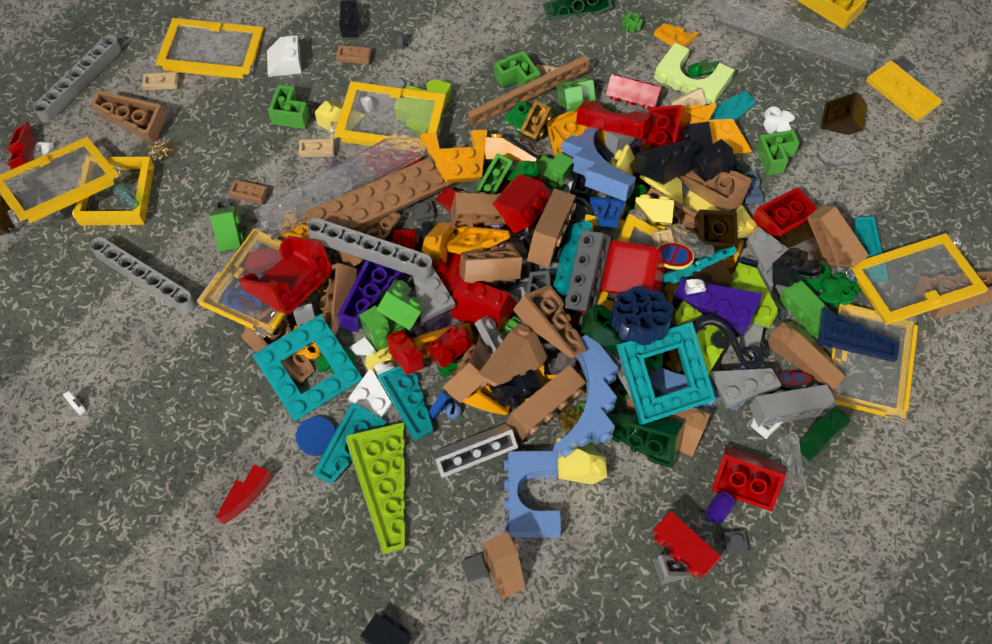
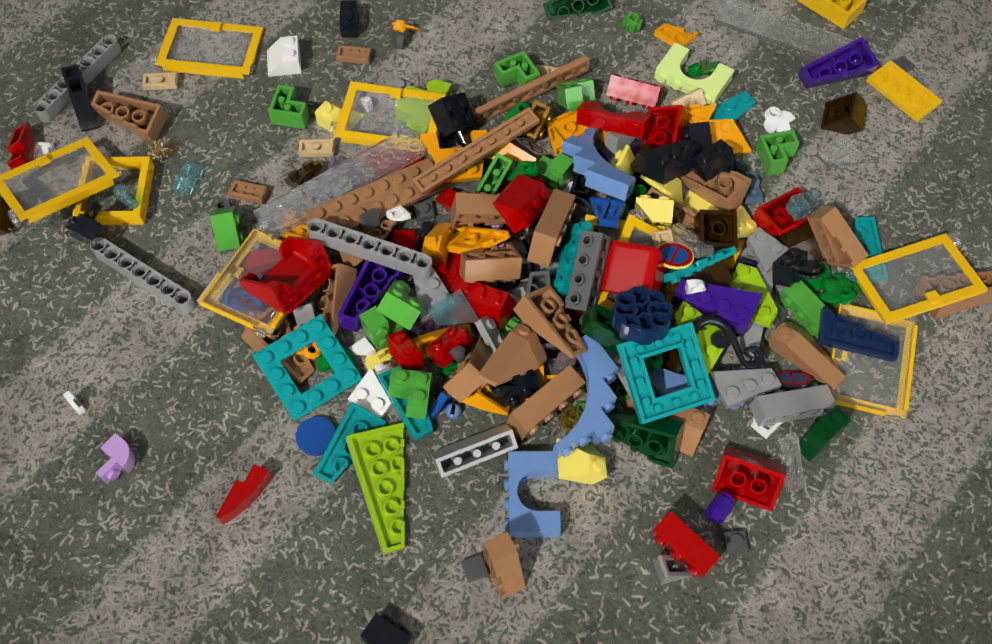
none -> black slope [60,64,99,132]
none -> black brick [65,200,102,244]
none -> lavender brick [96,433,135,484]
none -> clear light blue slope [171,161,204,197]
none -> dark brown wing [284,160,322,189]
none -> dark grey tile [359,208,380,233]
none -> white tile [386,205,411,221]
none -> bright green brick [388,368,432,419]
none -> light orange plate [391,20,421,33]
none -> medium nougat plate [412,107,540,196]
none -> clear light blue wing [427,289,479,327]
none -> black brick [428,92,478,147]
none -> dark grey hinge [449,345,467,363]
none -> clear light blue brick [785,190,820,221]
none -> dark purple wedge [798,36,879,89]

